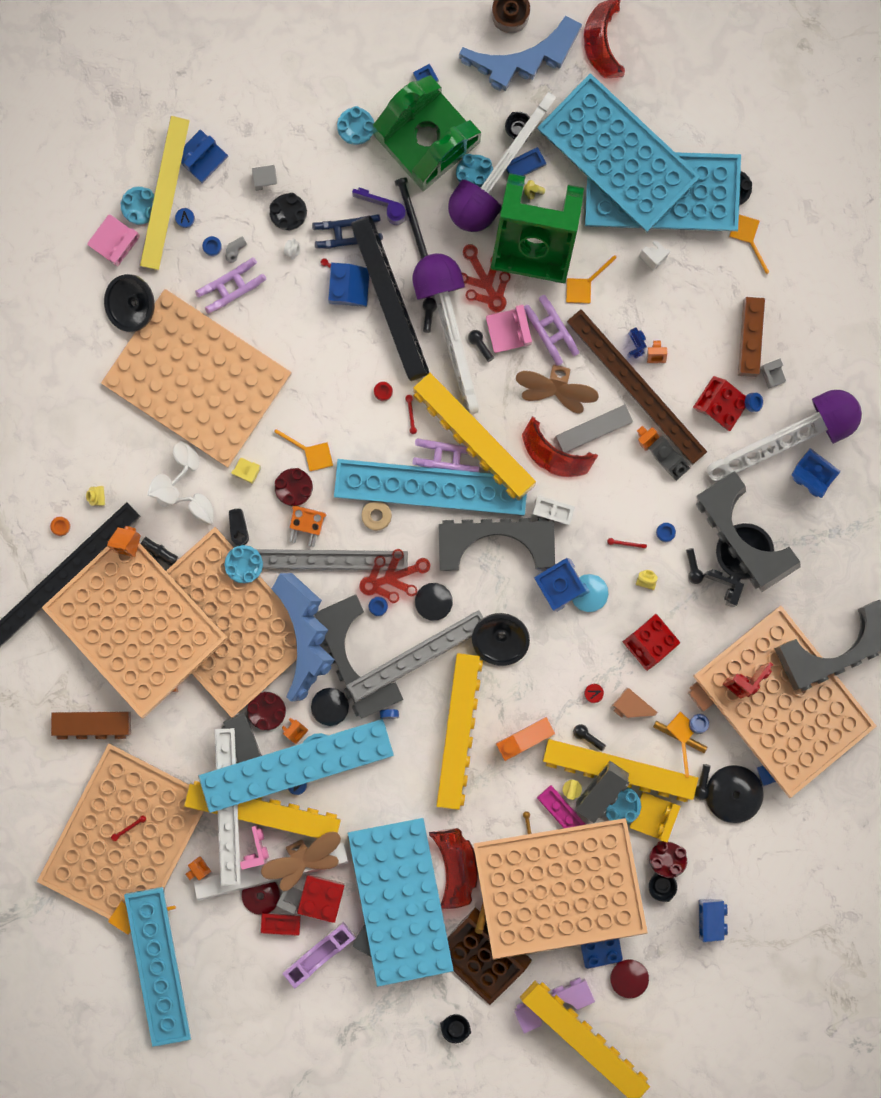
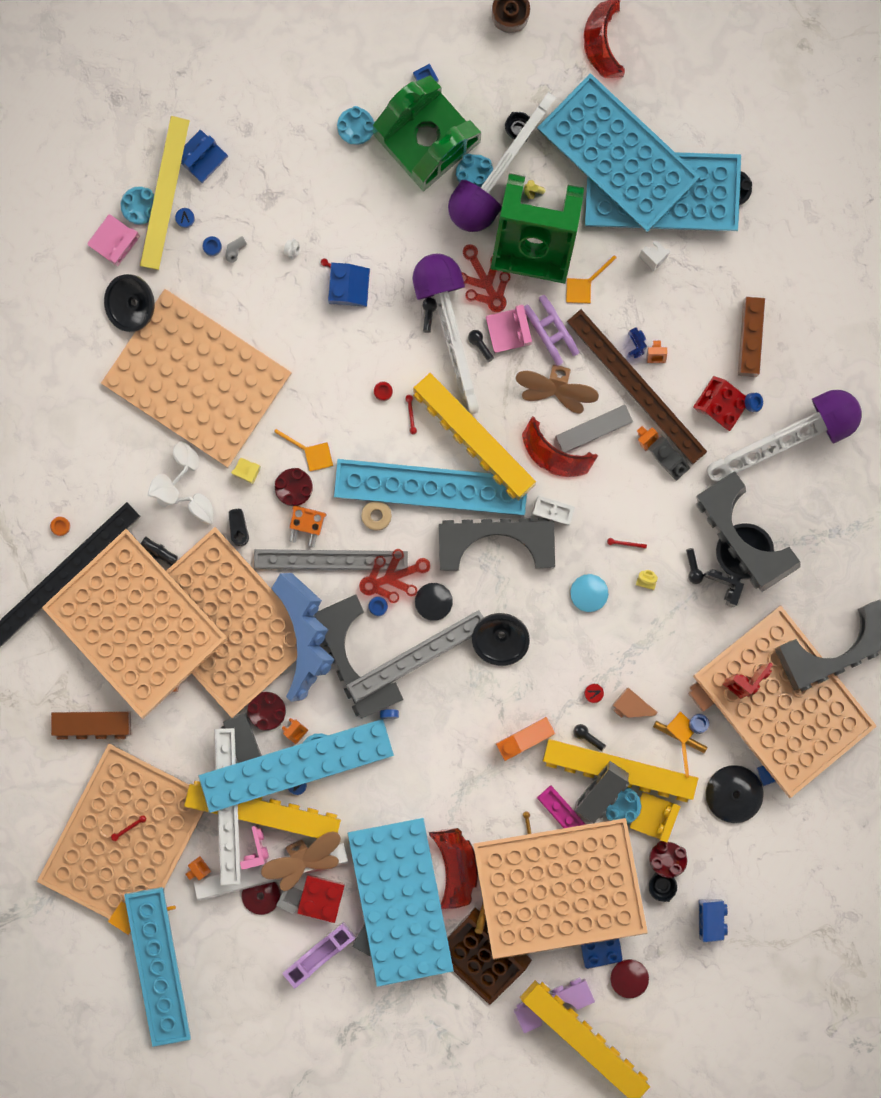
light yellow plate [86,486,105,506] -> none
orange slope [107,526,141,557] -> none
lavender piece [195,257,267,314] -> none
medium azure dish [225,545,263,584] -> none
light grey panel [252,165,277,191] -> none
red plate [261,913,301,936] -> none
black dish [269,193,307,230] -> none
black dish [311,688,349,726] -> none
dark blue piece [312,214,383,249] -> none
black beam [351,215,429,382] -> none
dark purple door [352,187,406,225] -> none
black bar [394,177,428,259] -> none
lavender piece [413,438,481,472] -> none
yellow brick [437,653,483,810] -> none
black hat [440,1014,471,1044] -> none
medium blue arch [459,16,582,91] -> none
blue tile [506,147,546,176] -> none
blue panel [534,558,590,612] -> none
light yellow plate [563,779,582,800] -> none
red bracket [622,614,680,671] -> none
blue tile [656,523,676,542] -> none
black bar [694,764,711,800] -> none
light orange piece [729,214,769,274] -> none
light grey panel [760,358,786,389] -> none
blue bracket [791,448,840,498] -> none

